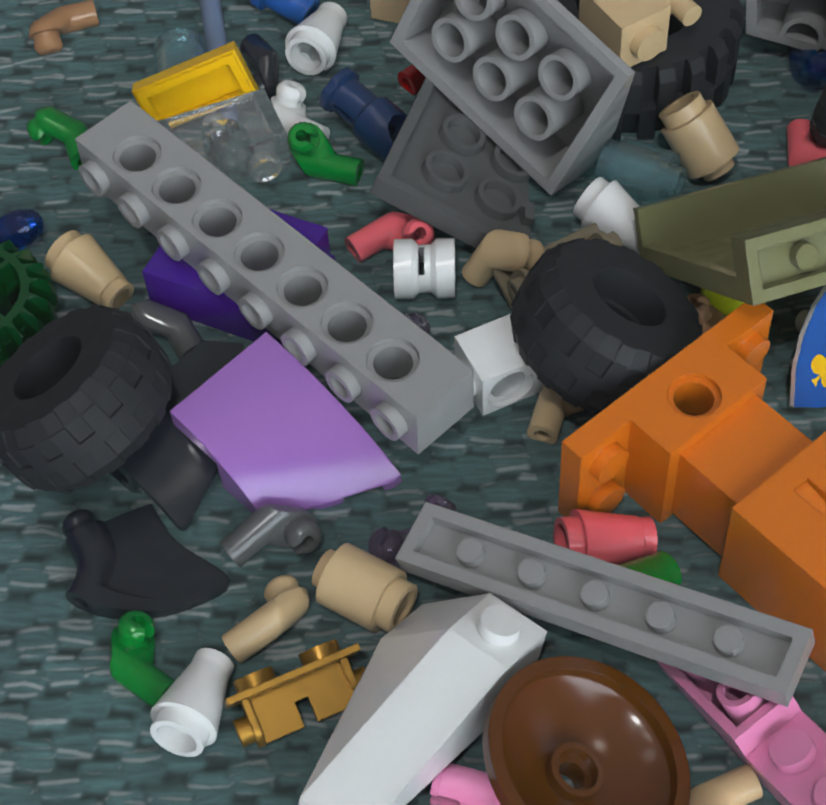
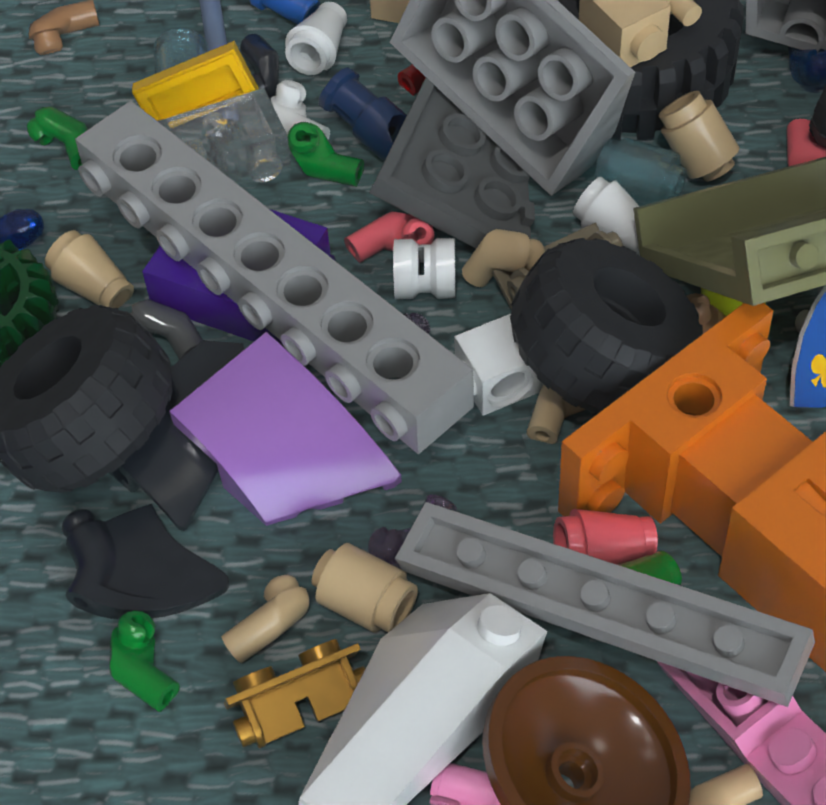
white cone [150,648,234,757] -> none
dark grey arm [219,504,322,567] -> none

